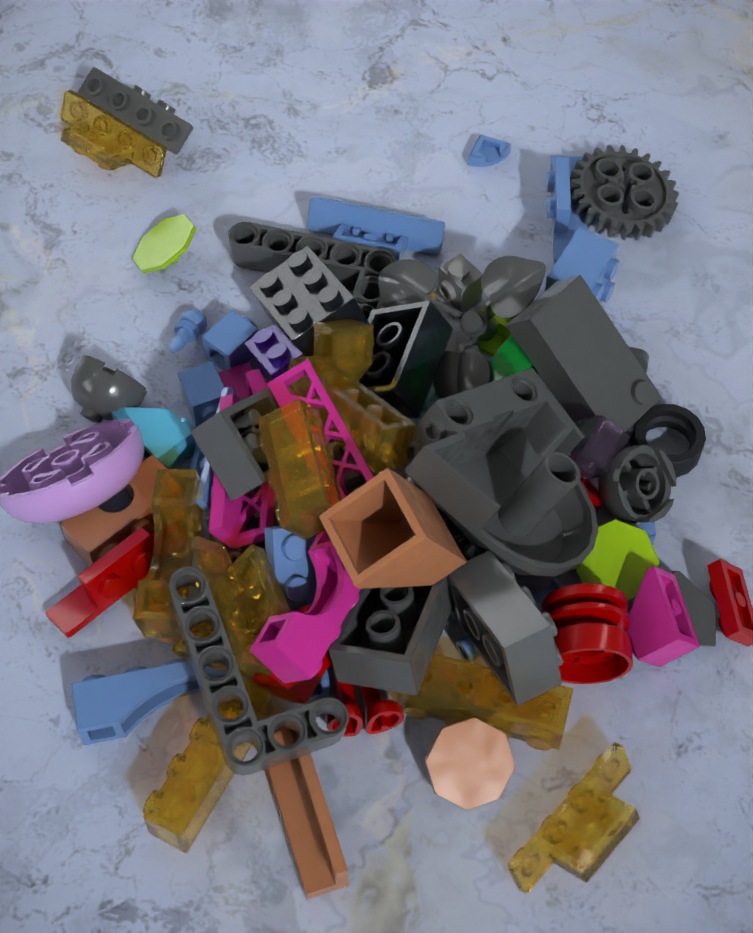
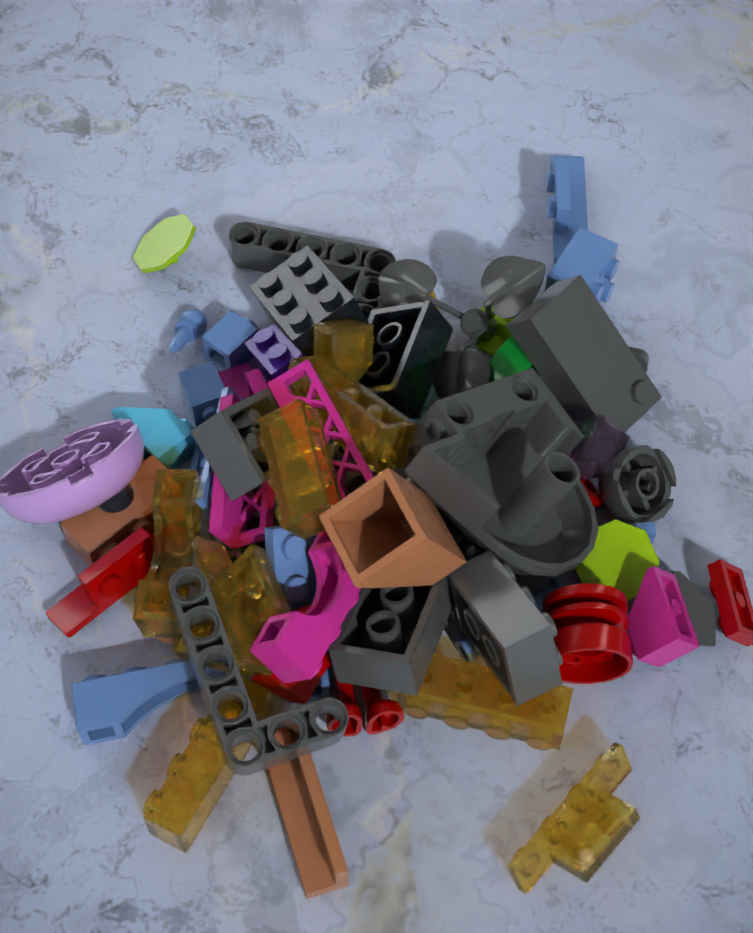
clear yellow bracket [60,90,167,178] -> none
dark grey cylinder [70,355,148,424] -> none
dark grey bracket [77,67,193,155] -> none
medium blue bracket [307,196,445,261] -> none
nougat piece [425,717,516,810] -> none
light grey brick [432,253,483,319] -> none
medium blue tile [468,134,511,167] -> none
dark grey gear [570,145,679,241] -> none
black tyre [630,404,706,478] -> none

